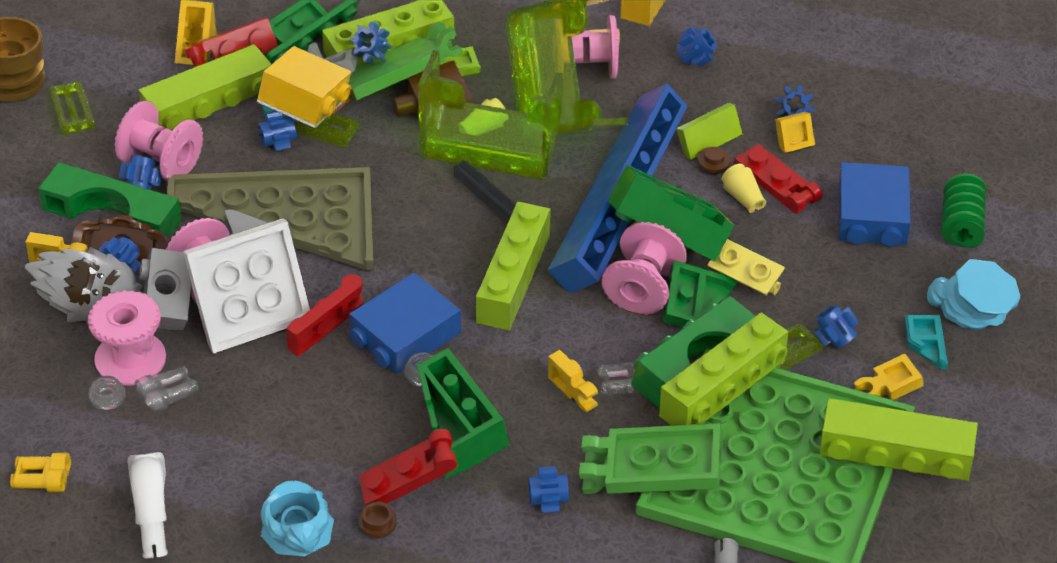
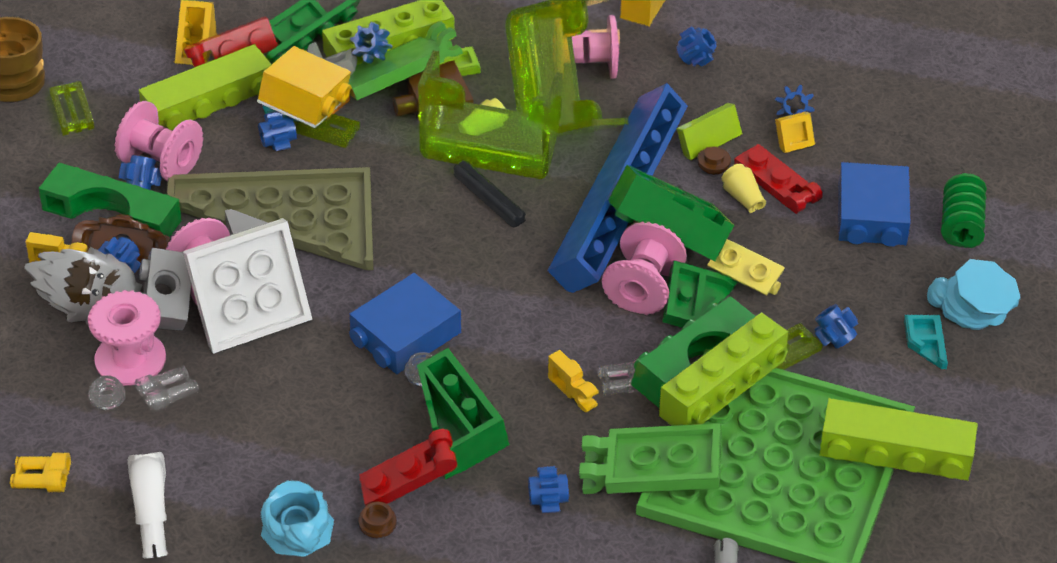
red plate [286,274,363,357] -> none
lime brick [476,201,550,331] -> none
yellow plate [854,354,924,400] -> none

